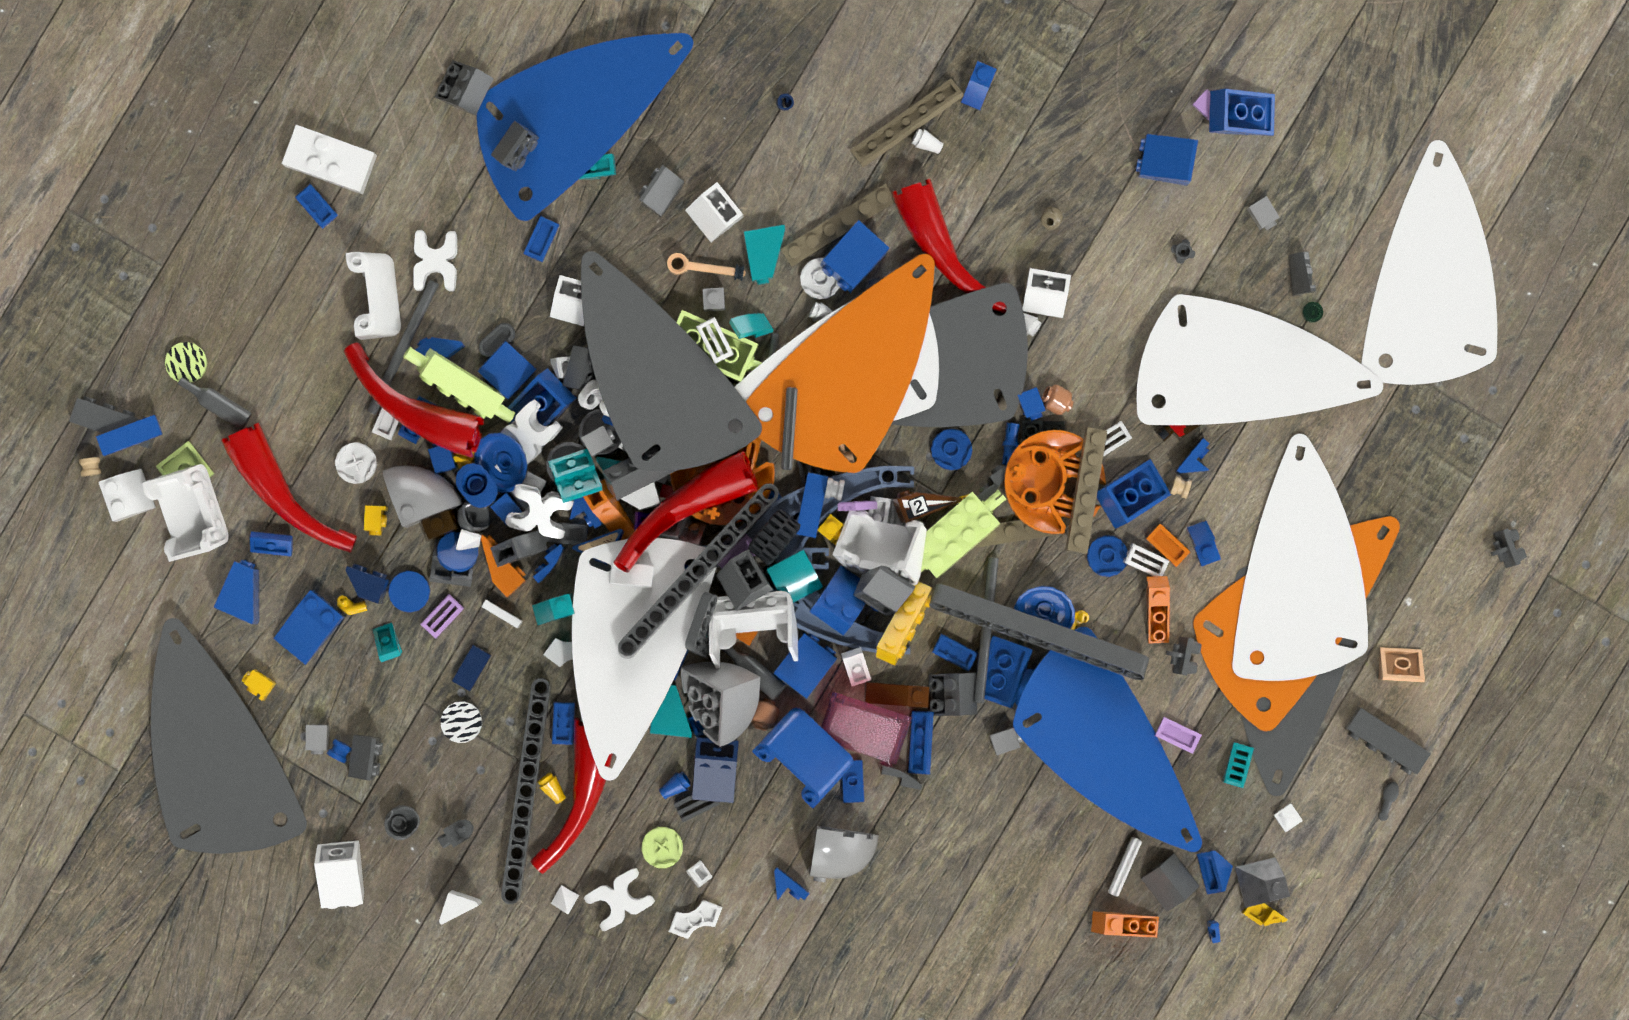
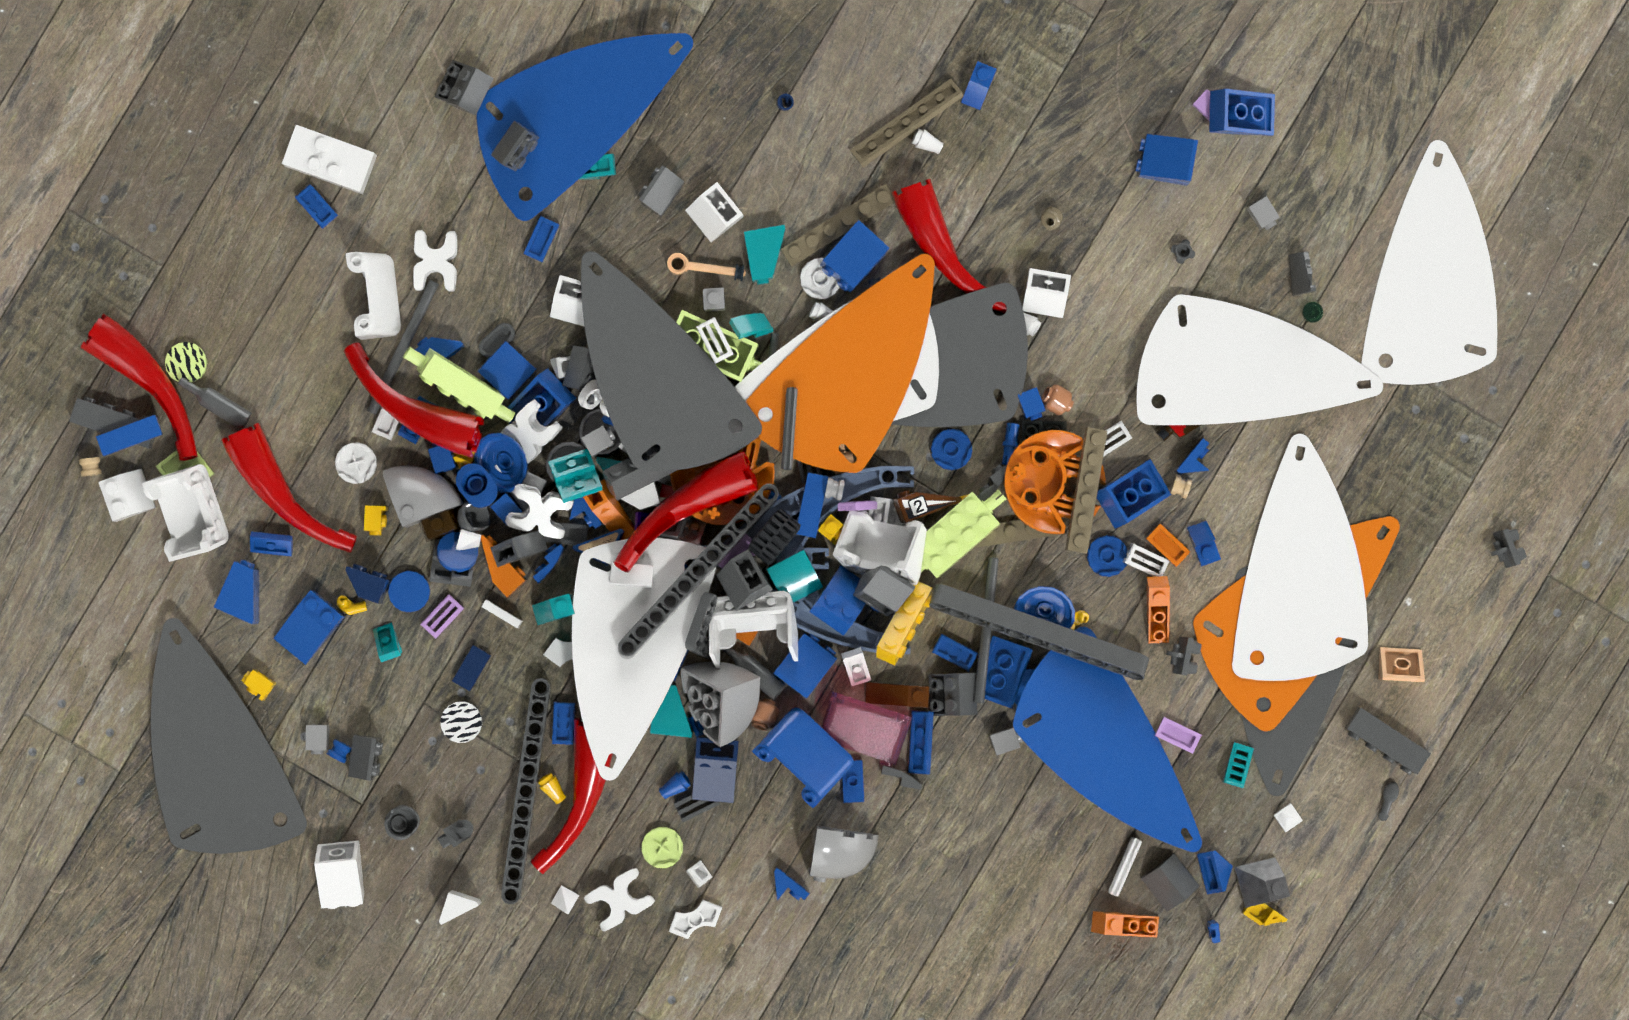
none -> red brick [80,313,198,461]

